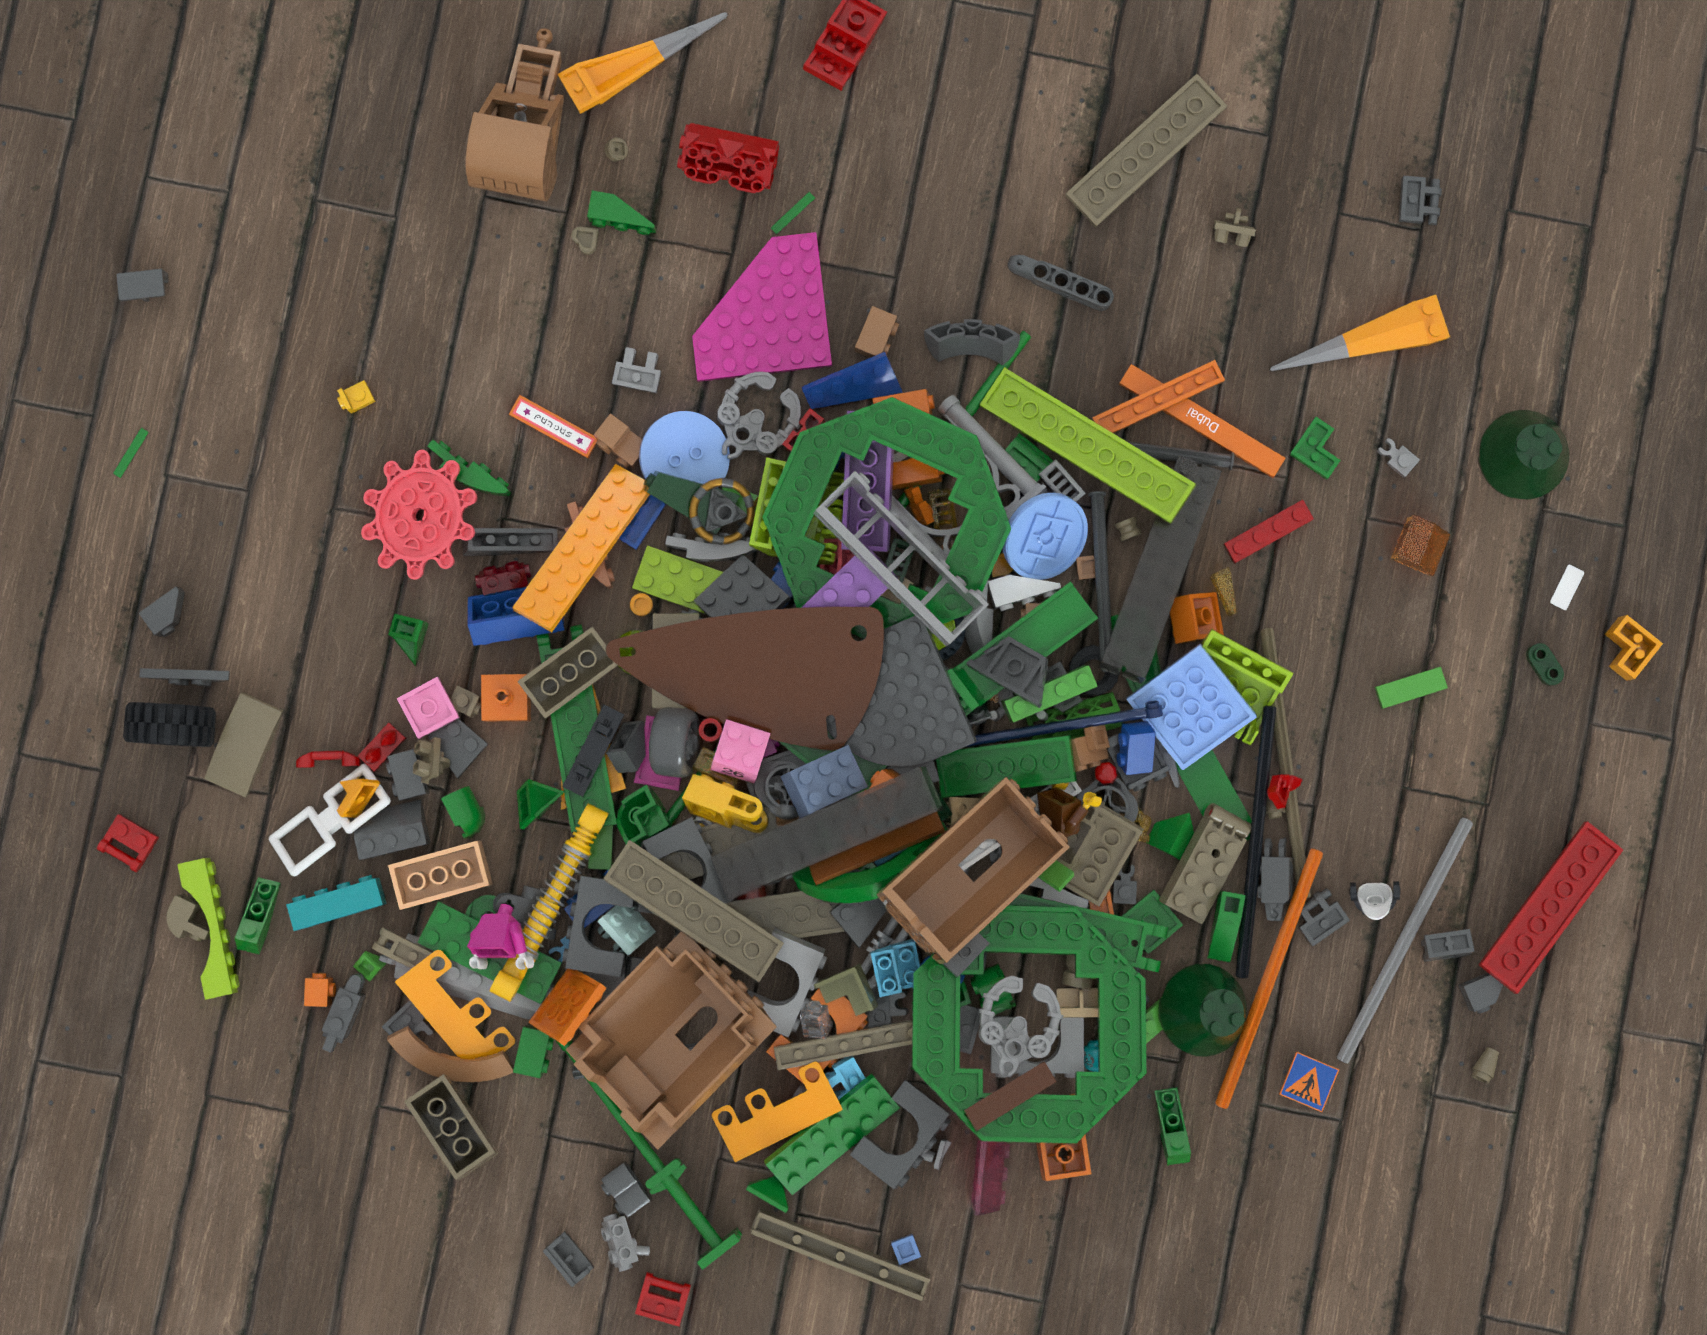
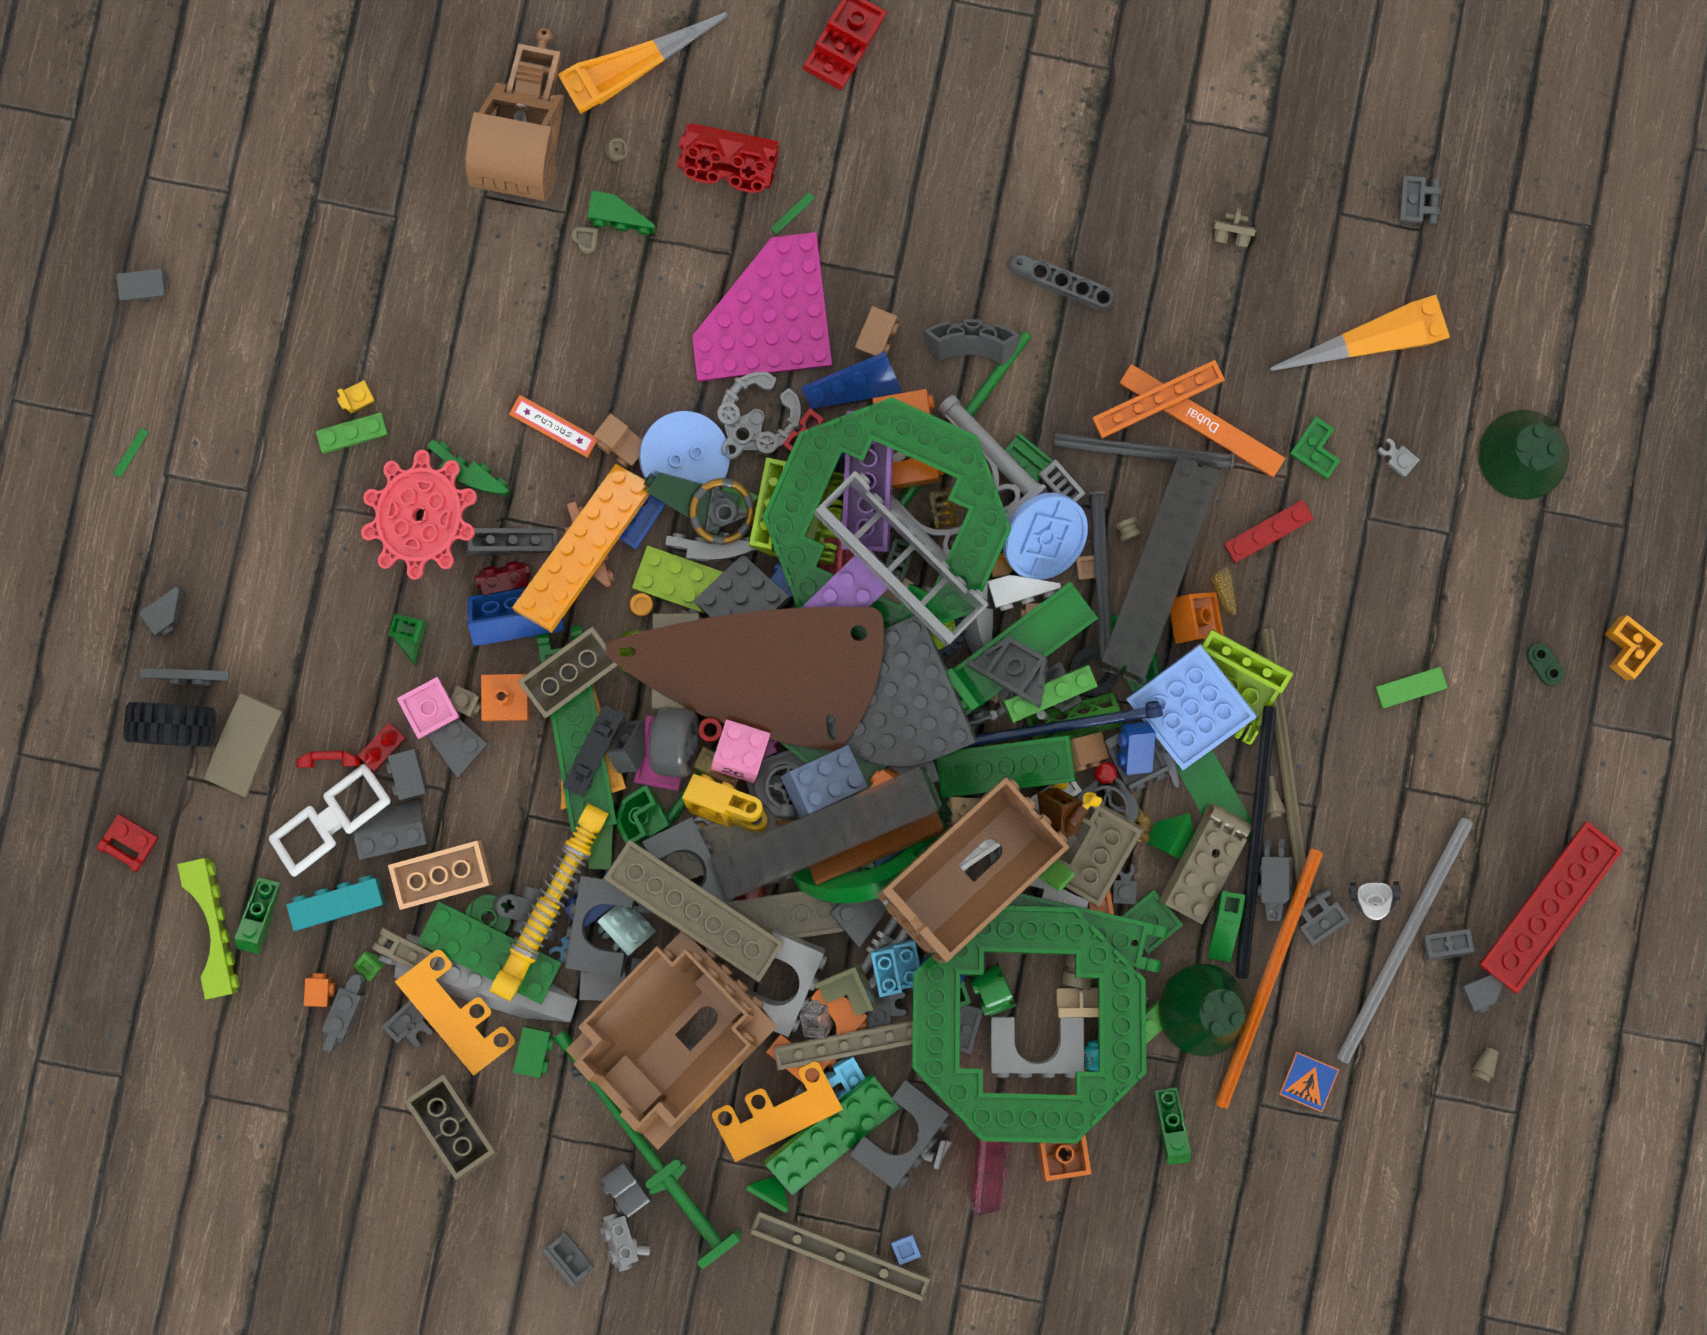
dark tan brick [167,894,210,942] -> none
light orange slope [337,779,380,818] -> none
medium nougat tile [387,1026,514,1082] -> none
dark tan hips [413,737,450,784] -> none
green brick [441,786,485,840] -> none
dark pink torso [467,904,534,970] -> none
green slope [517,779,565,830] -> none
orange plate [528,969,607,1046] -> none
light grey plate [612,347,661,394] -> none
red plate [635,1272,691,1326] -> none
orange plate [904,486,934,525] -> none
dark grey plate [943,933,989,978] -> none
reddish brown tile [964,1061,1057,1131] -> none
light grey piece [978,976,1063,1078] -> none
lime plate [980,367,1196,524] -> none
dark tan plate [1065,74,1227,228] -> none
medium nougat tile [1084,725,1110,751] -> none
red plate [1267,774,1302,809] -> none
clear orange slope [1391,515,1450,577] -> none
white sticker [1550,565,1584,610] -> none
none -> bright green plate [316,412,389,454]

